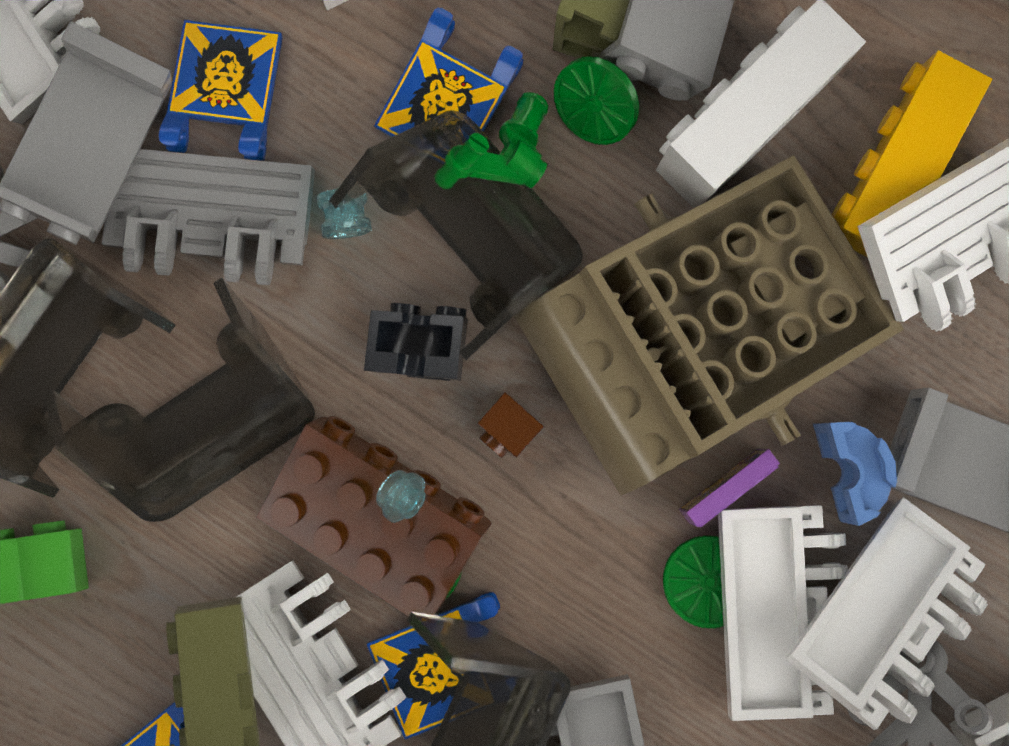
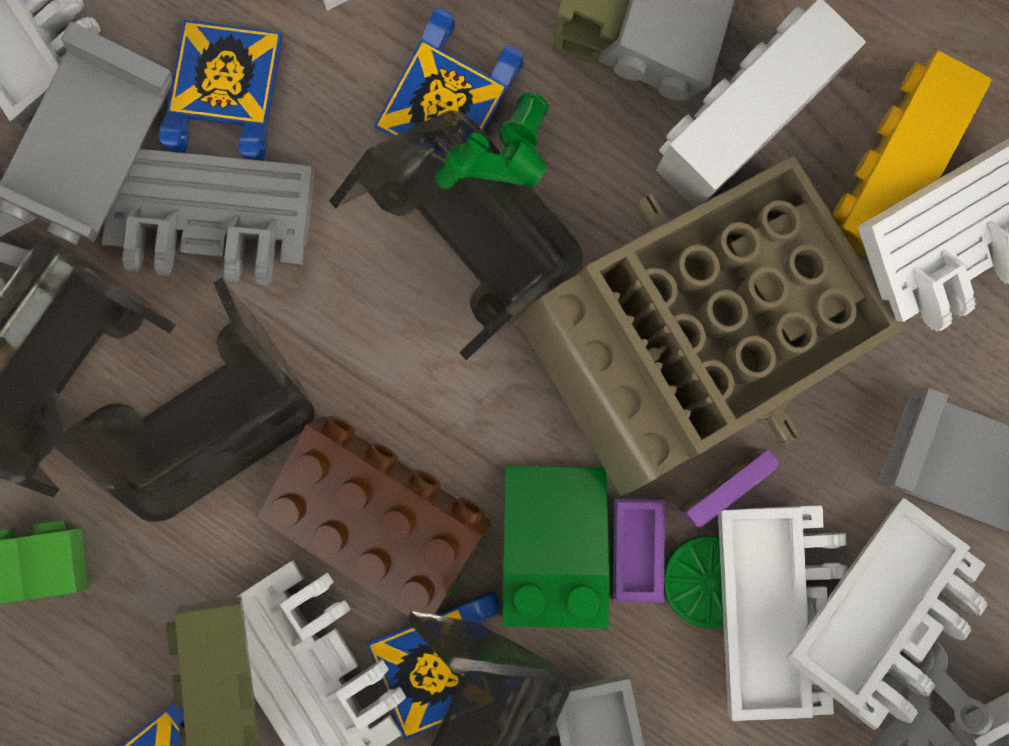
clear light blue wheel [317,187,372,239] -> none
black cylinder [364,303,468,381] -> none
clear light blue plate [376,470,426,523] -> none
reddish brown plate [478,392,544,458] -> none
green wheel [554,56,639,145] -> none
medium blue cylinder [813,422,897,526] -> none
none -> green slope [502,466,609,629]
none -> medium lavender tile [611,498,665,602]

